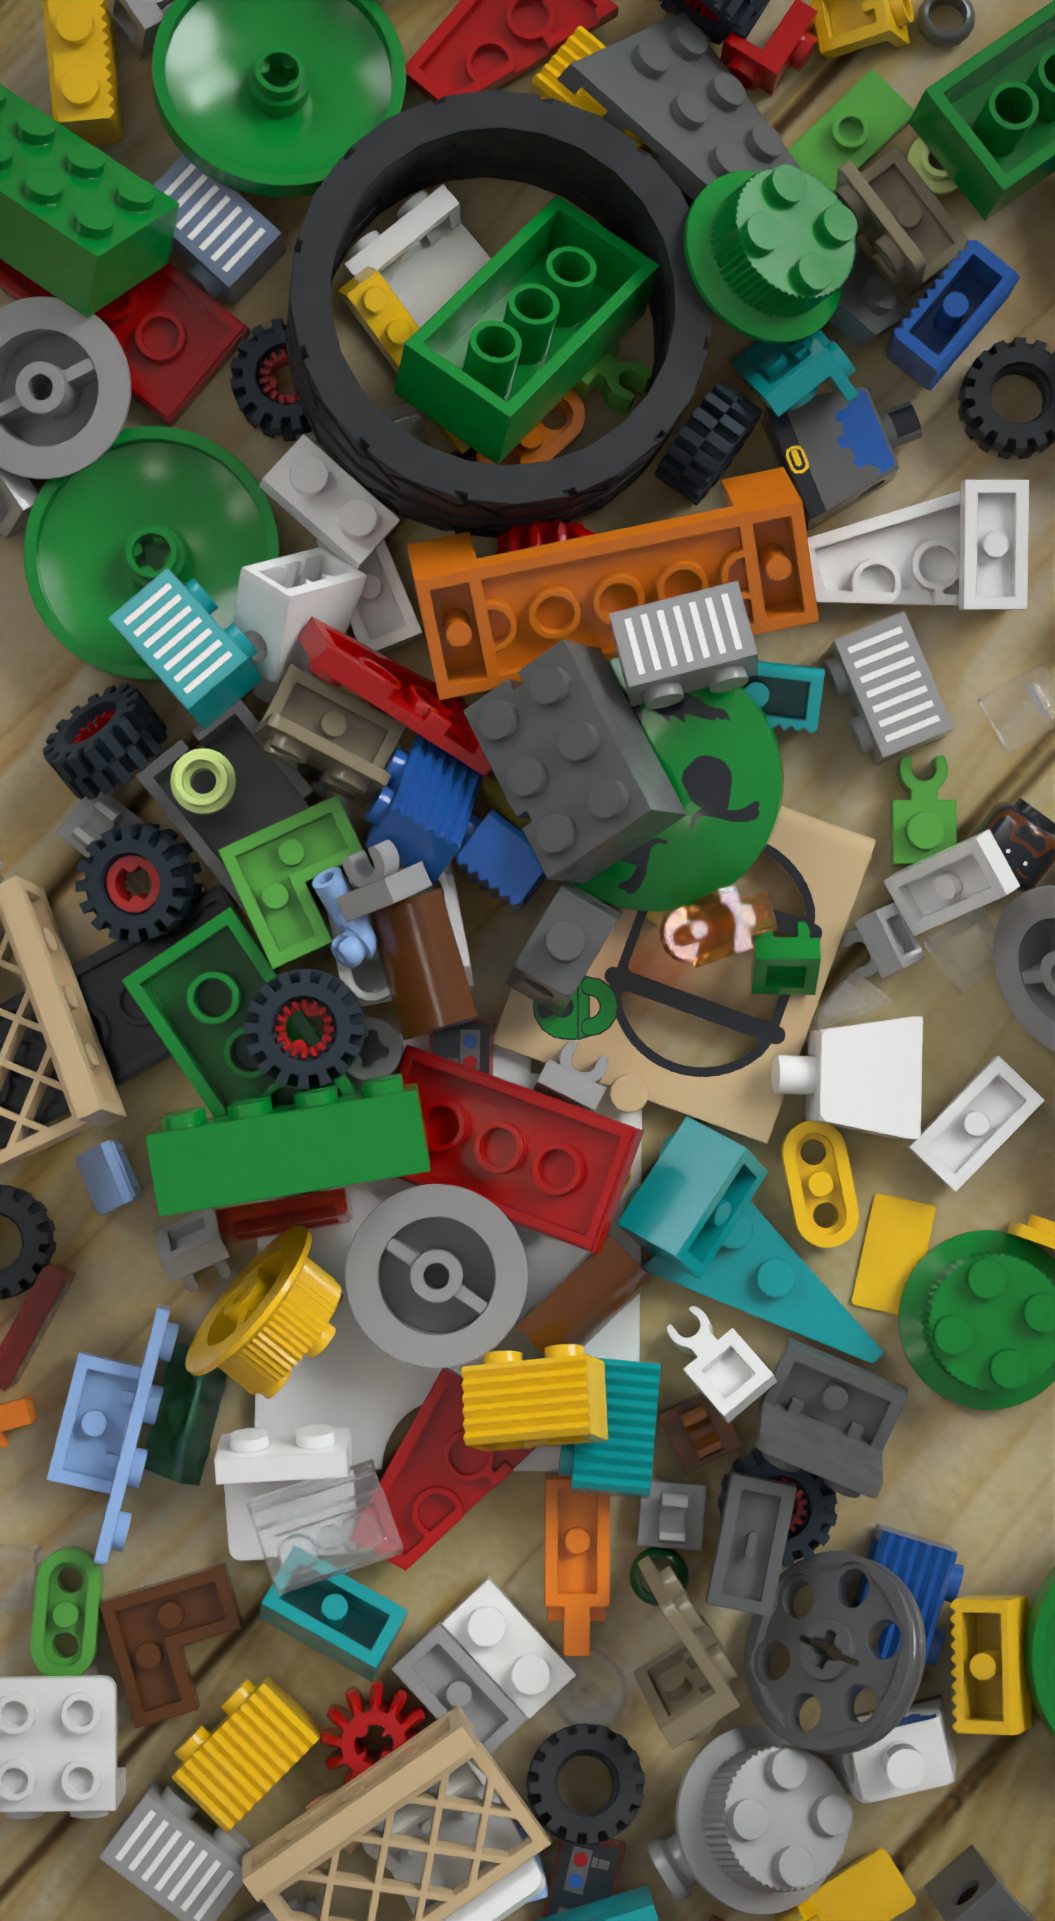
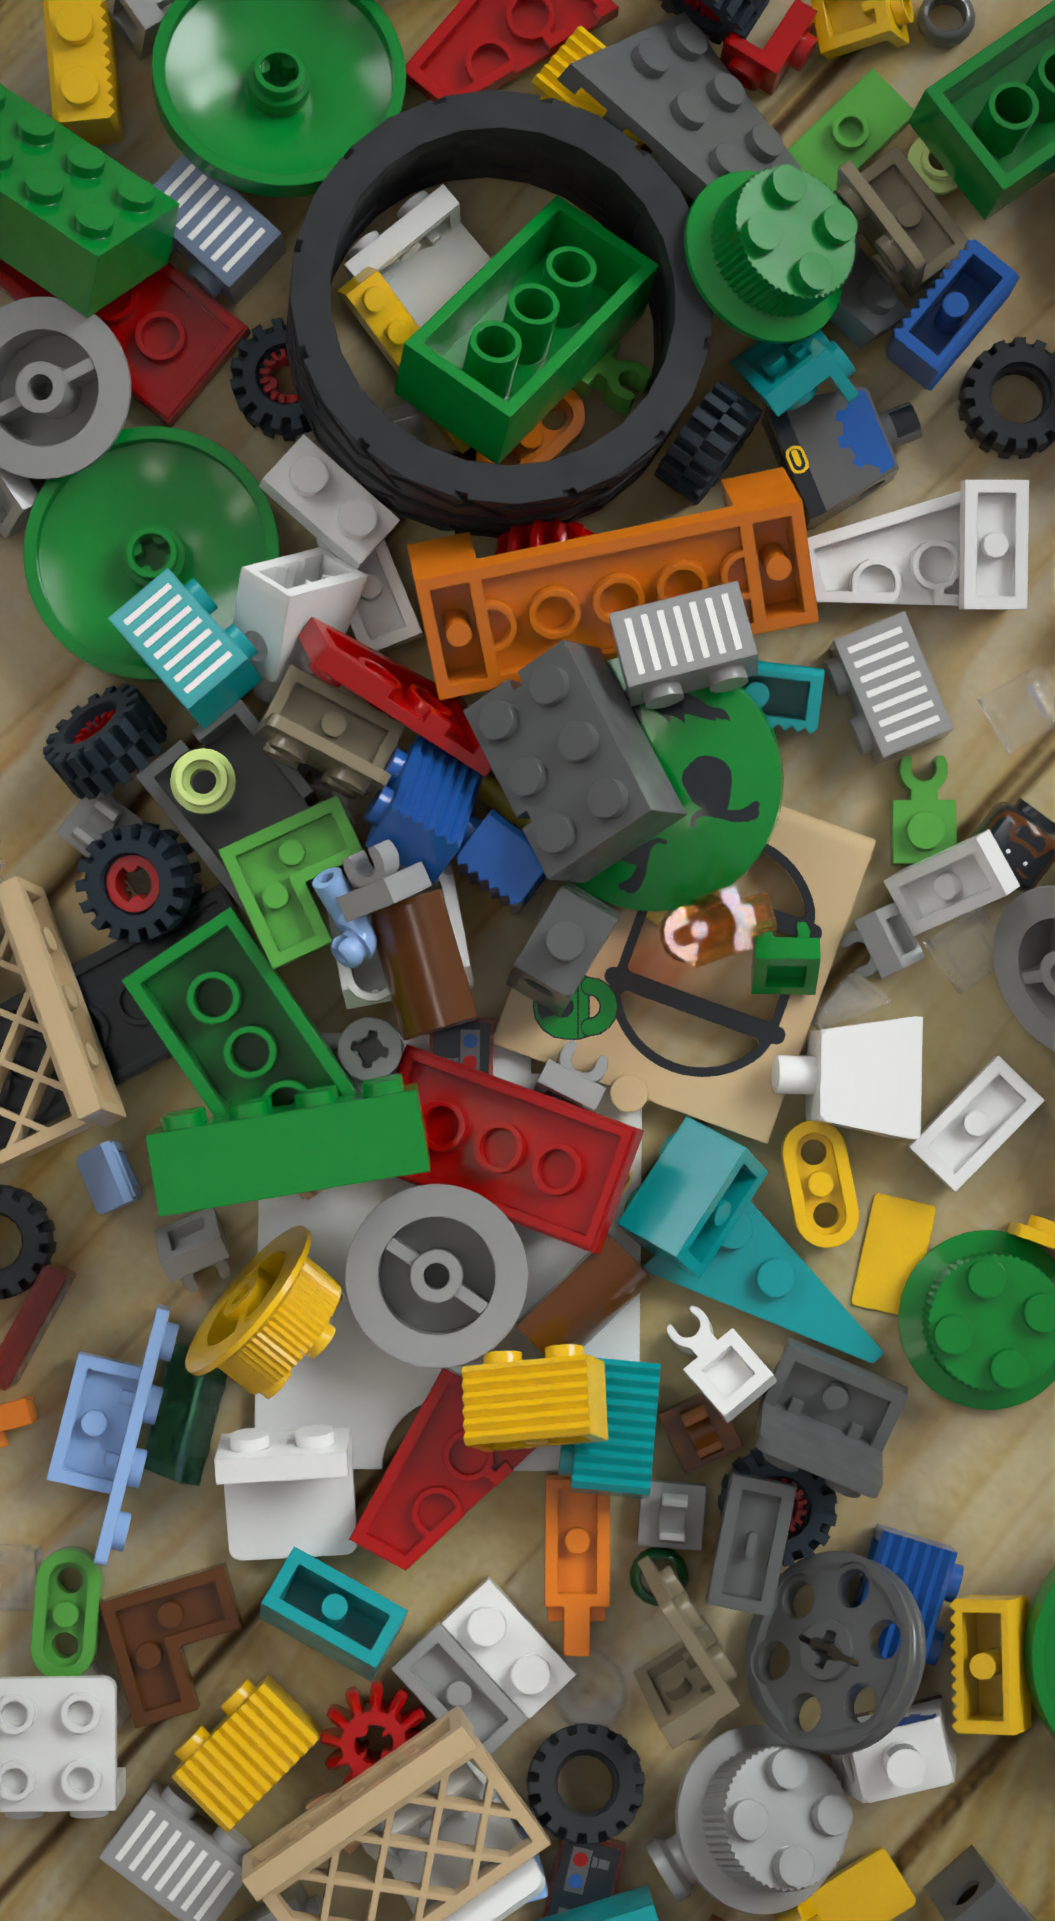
clear red tile [216,1188,353,1243] -> none
black bush [244,969,365,1089] -> none
clear plate [247,1459,403,1596] -> none

